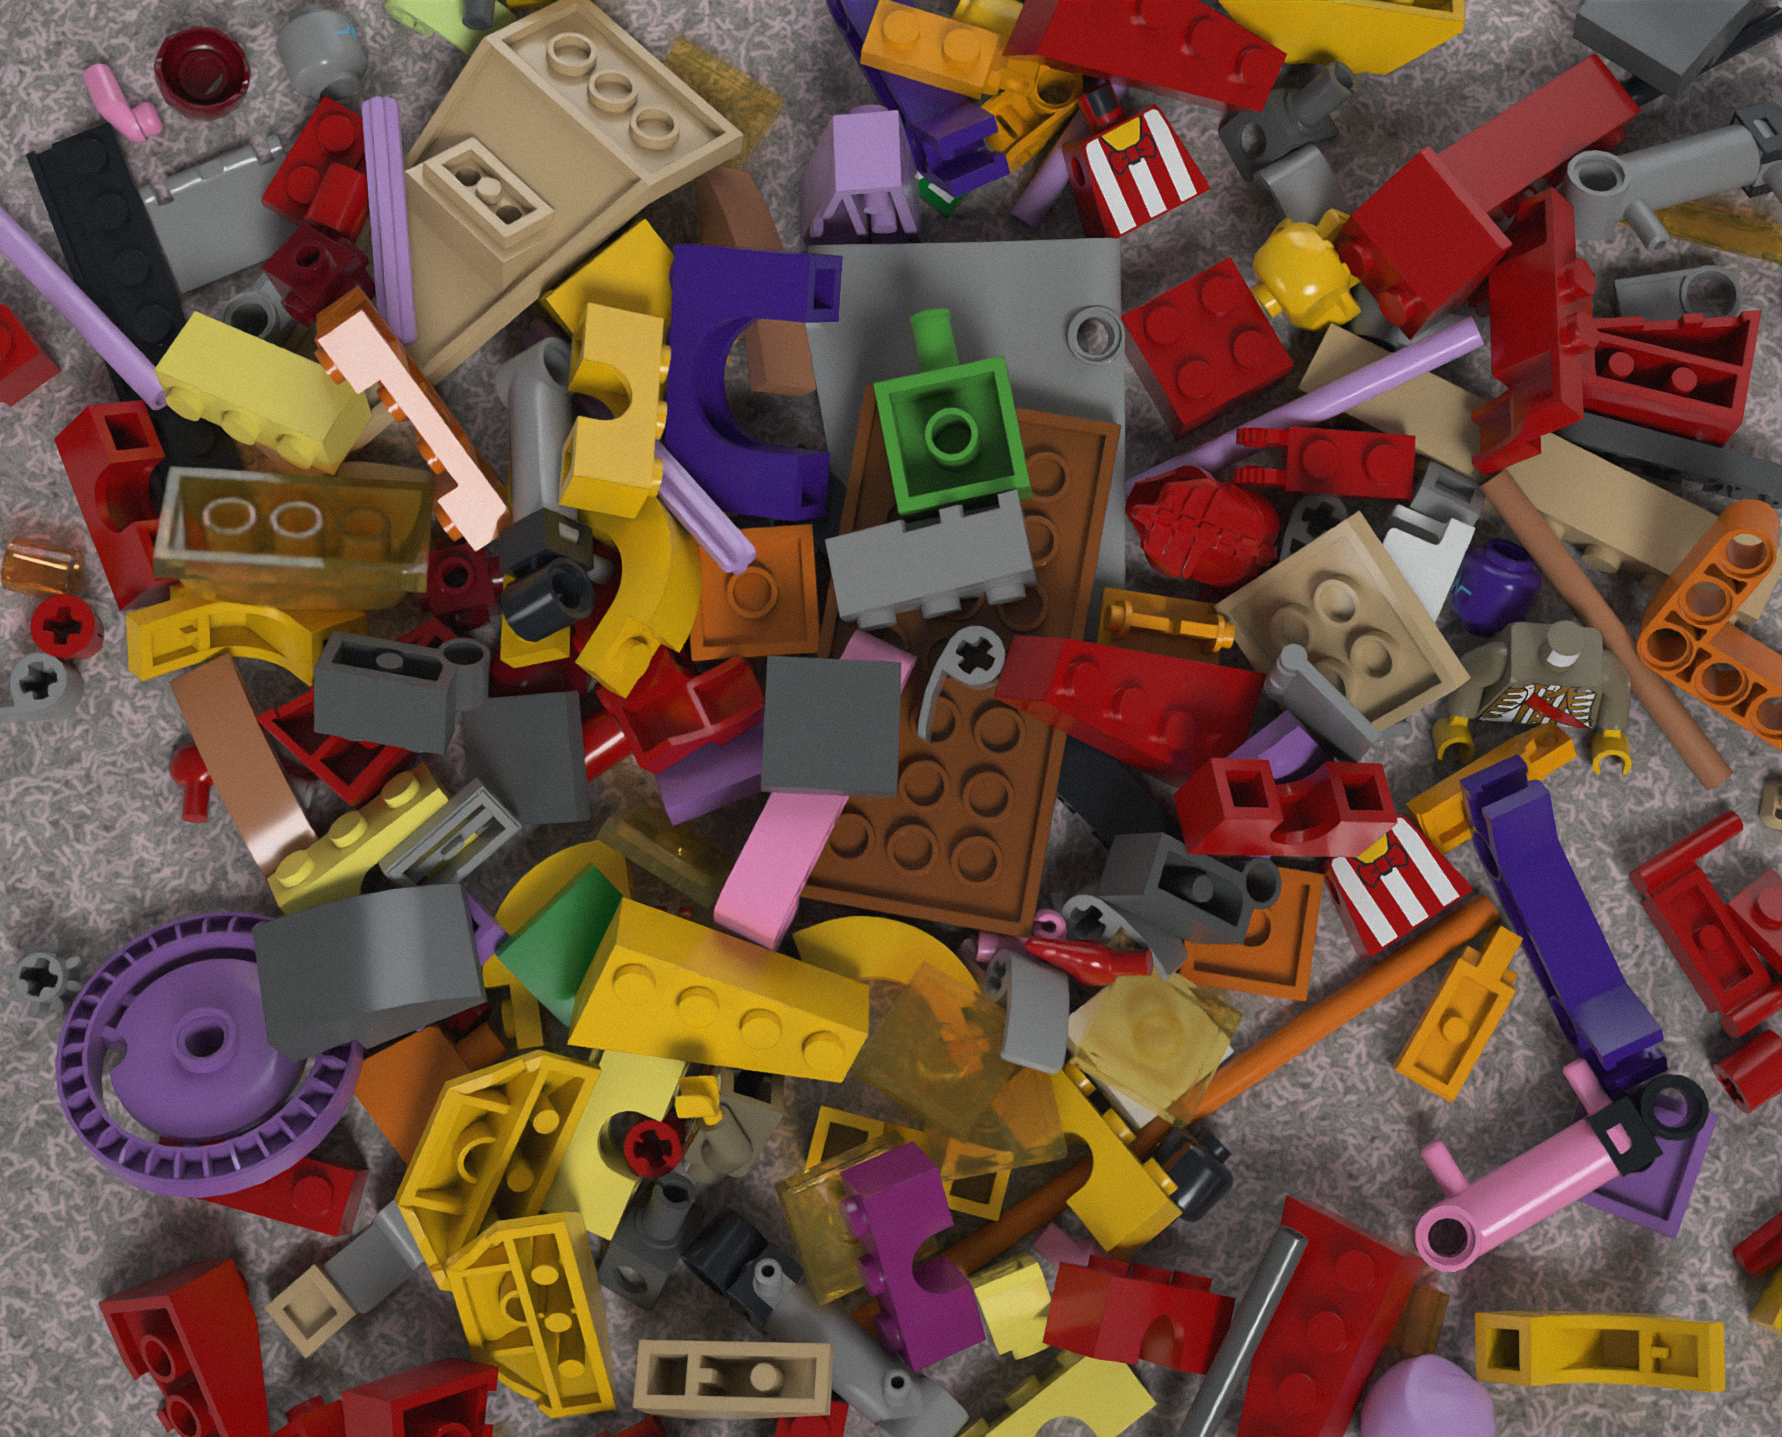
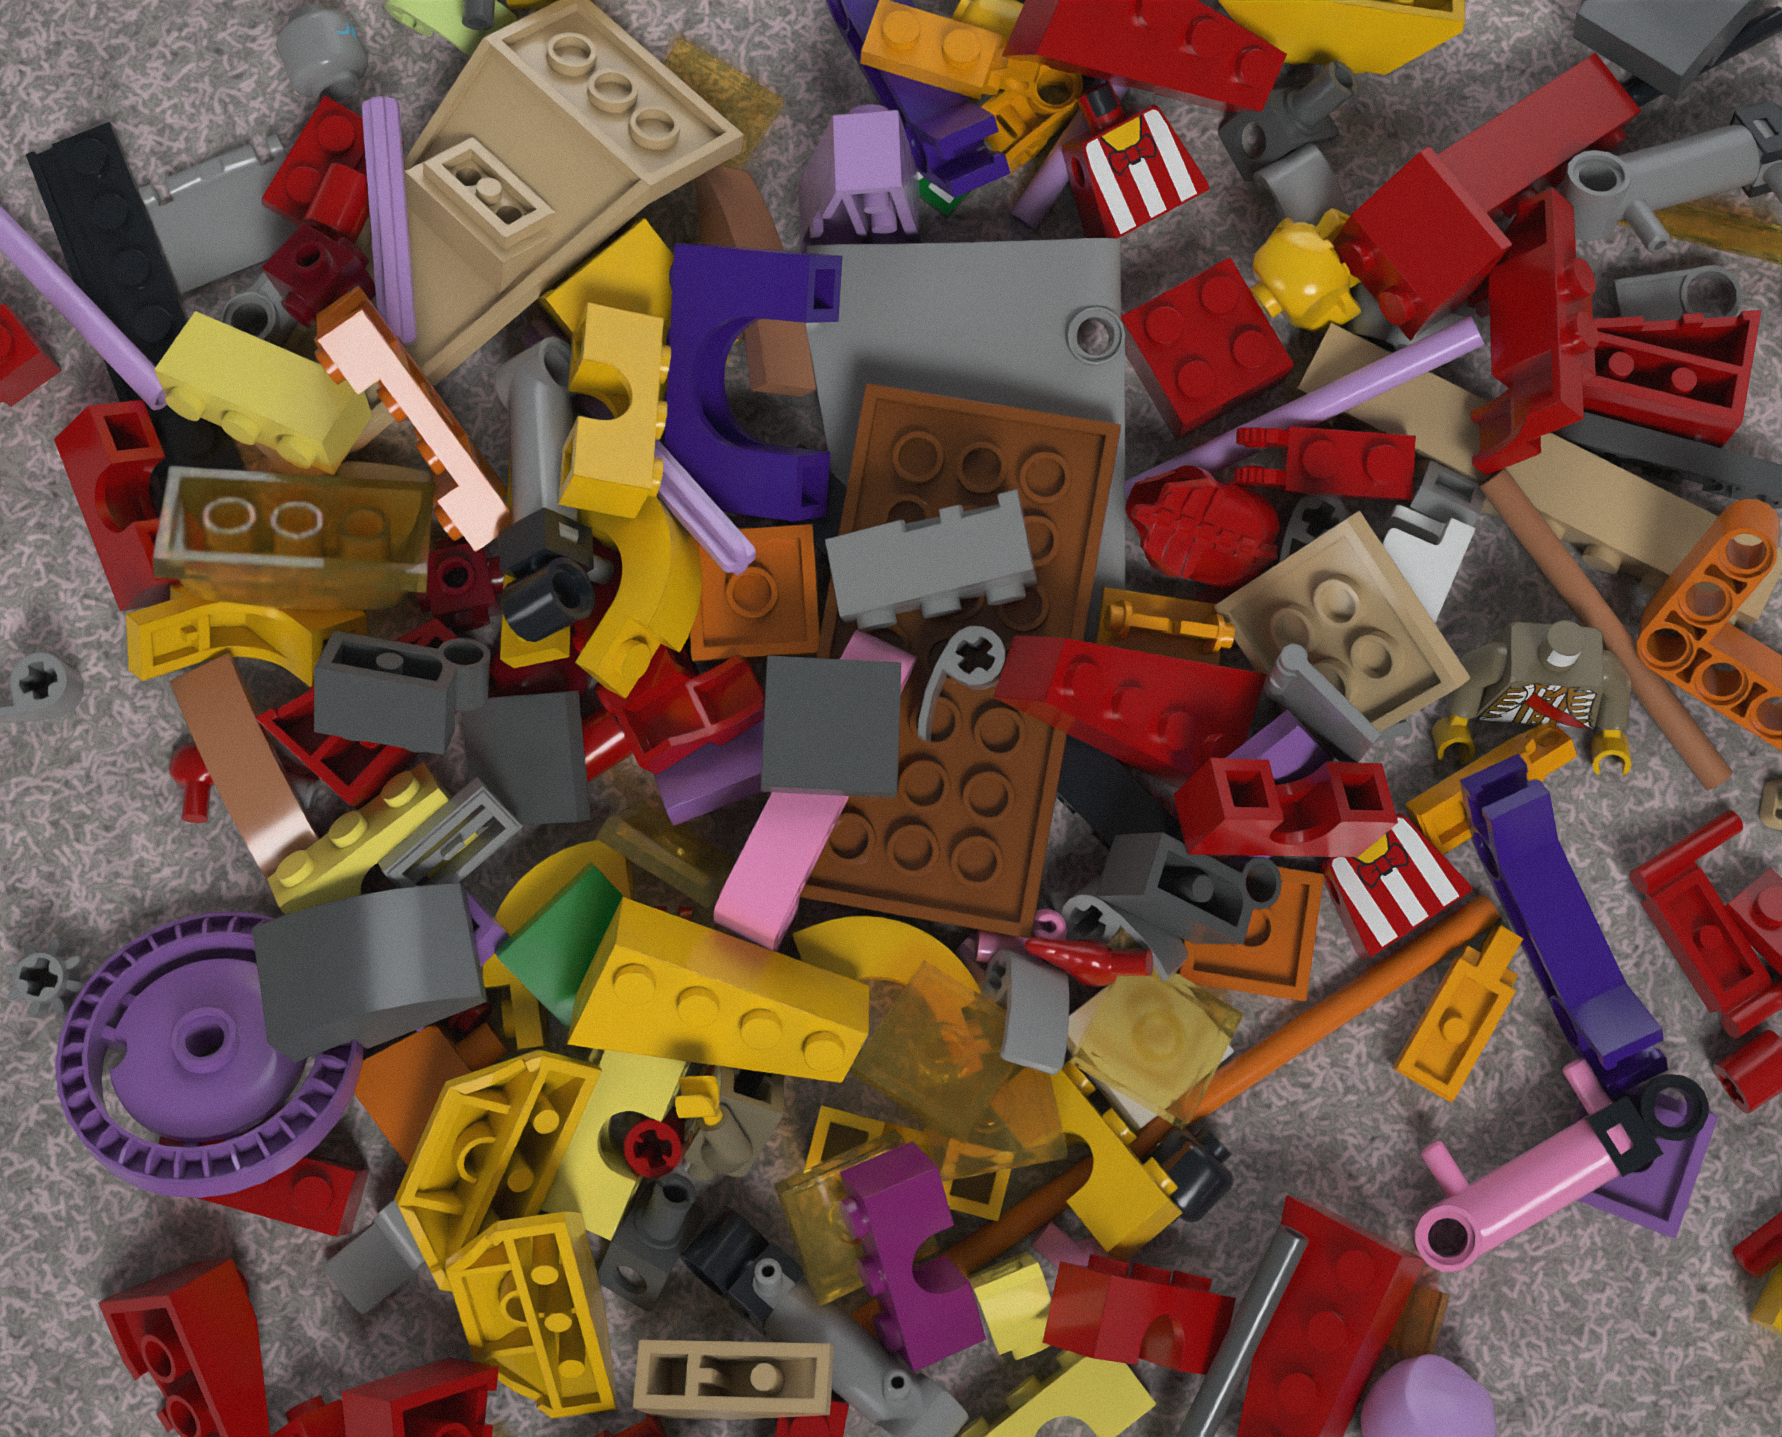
clear orange gear [1,535,85,600] -> none
red bush [30,594,105,660] -> none
bright pink arm [82,64,163,143] -> none
dark red hair [154,26,251,122] -> none
tan plate [264,1262,360,1359] -> none
bright green brick [873,308,1034,523] -> none
dark purple head [1447,539,1541,638] -> none
yellow arch [1475,1310,1726,1393] -> none

